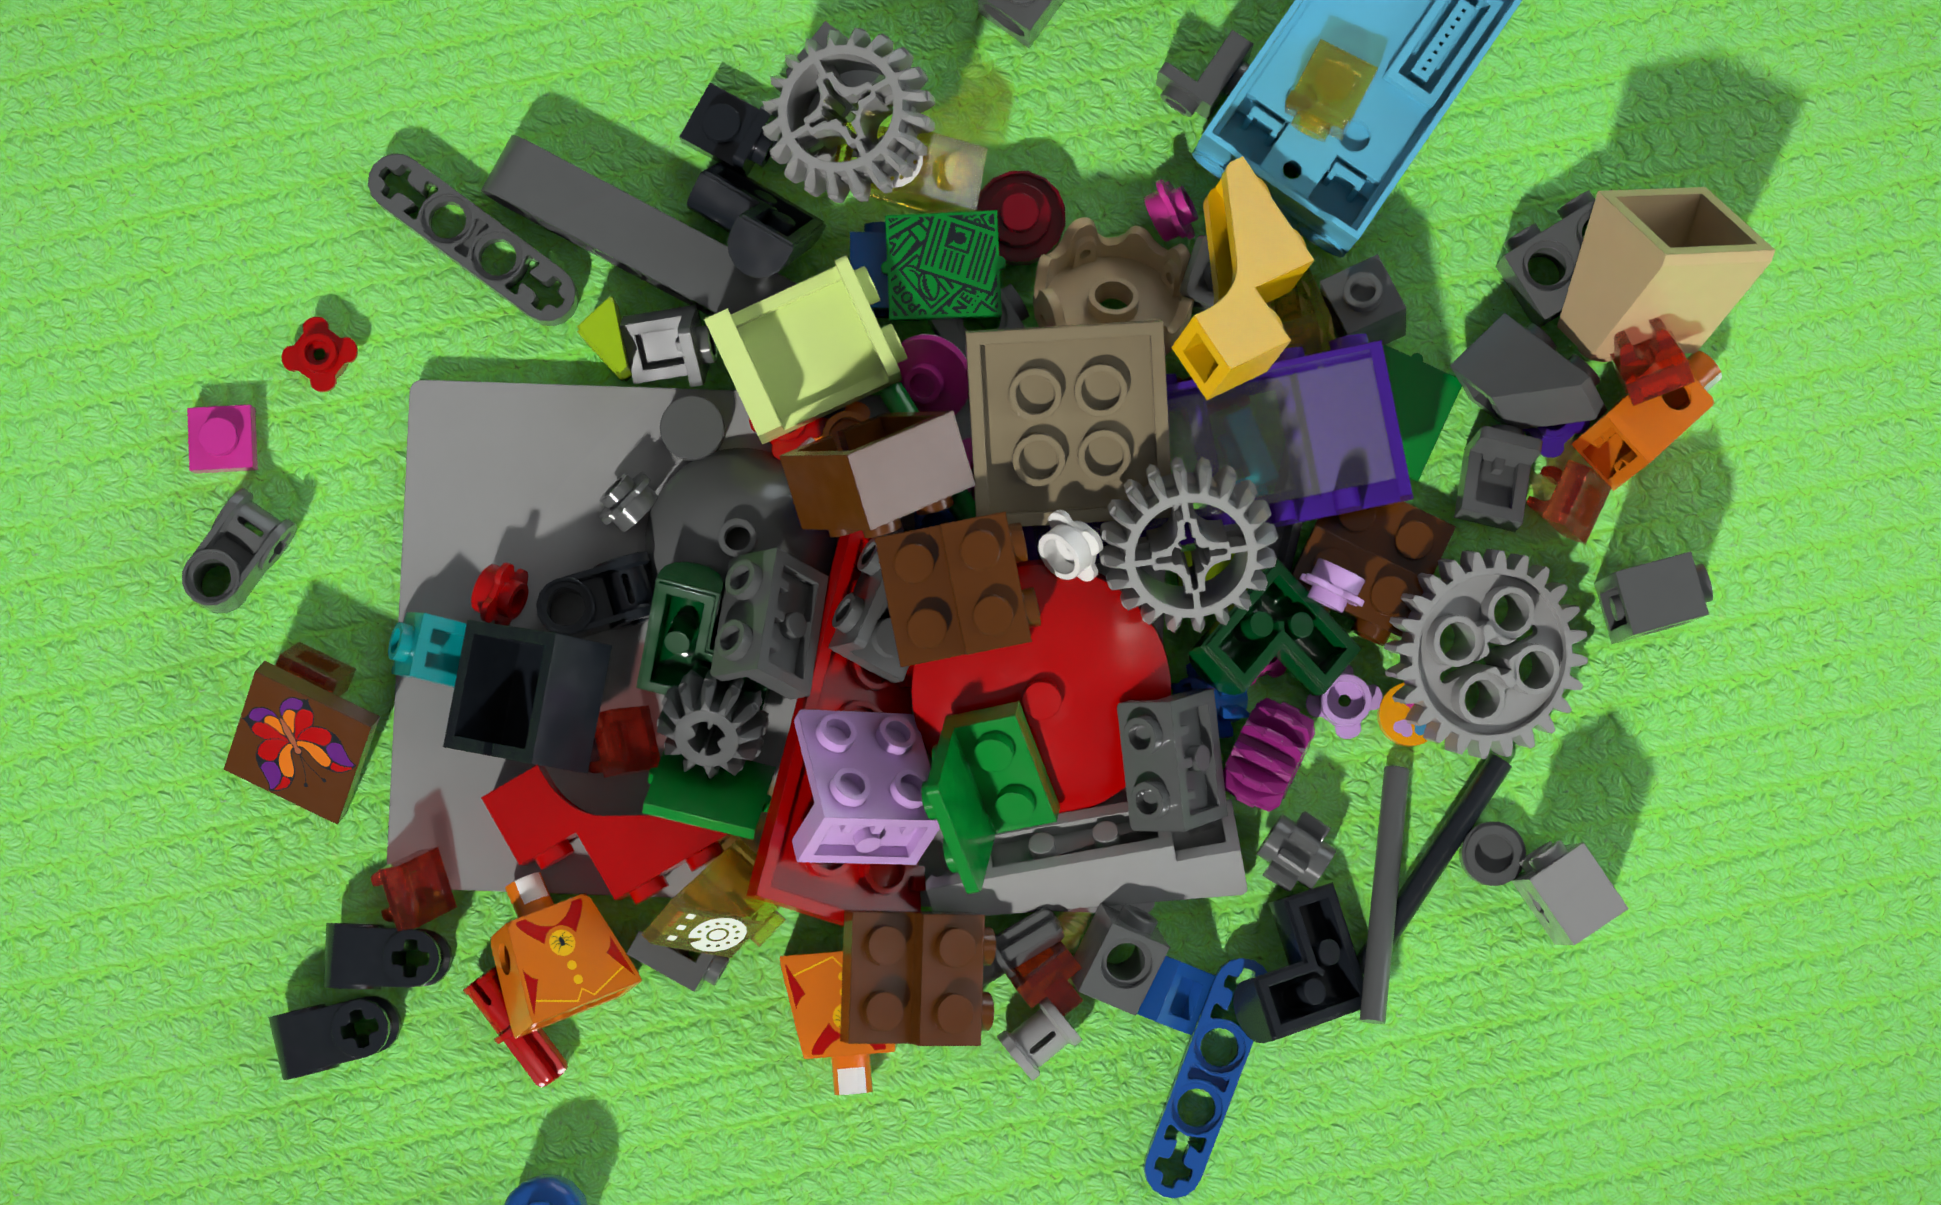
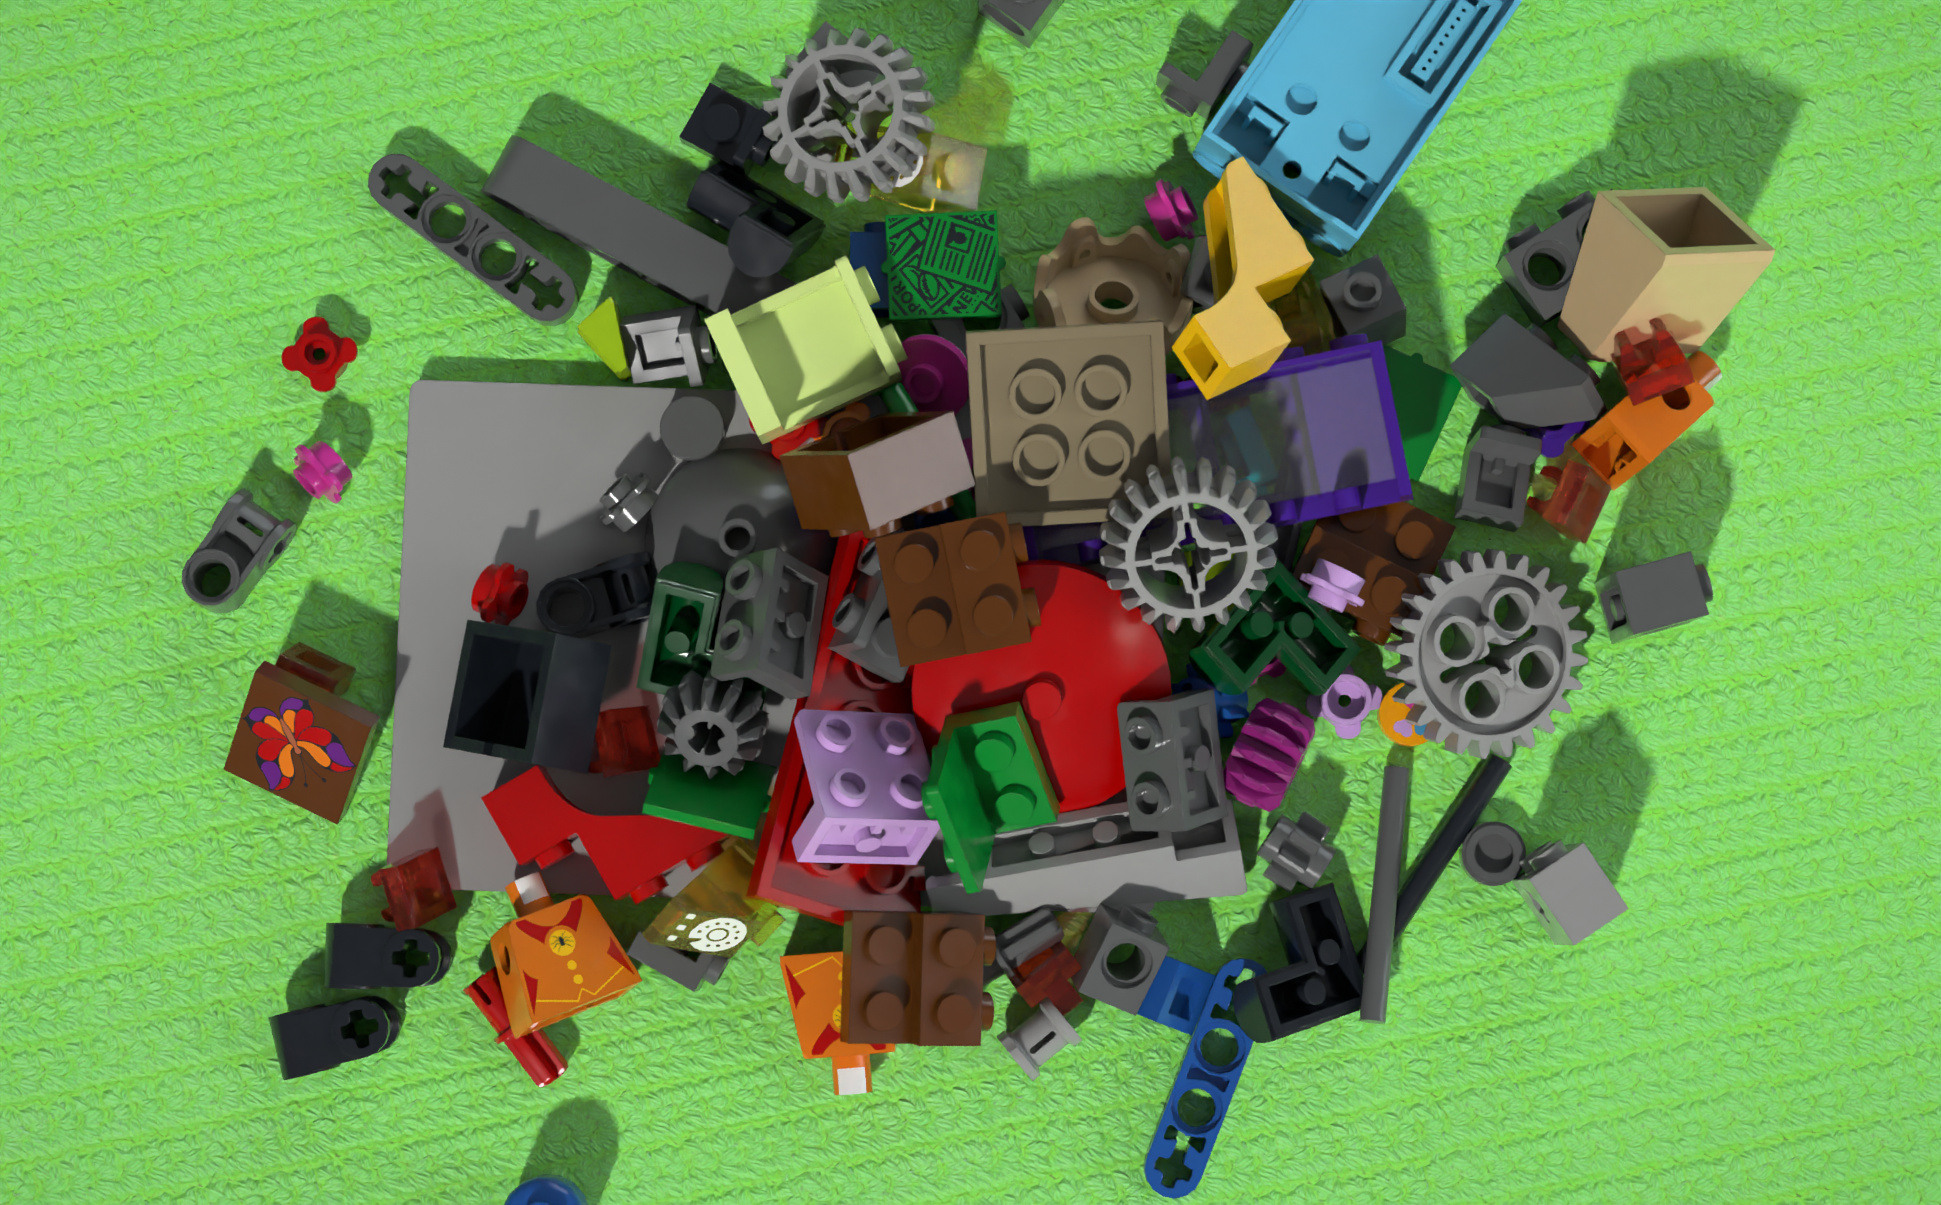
dark pink plate [187,405,258,474] -> none
teal bracket [388,612,467,688] -> none
dark red plate [973,171,1065,266] -> none
white plate [1038,510,1103,582] -> none
clear yellow bracket [1285,39,1378,142] -> none
none -> dark pink plate [293,440,352,504]

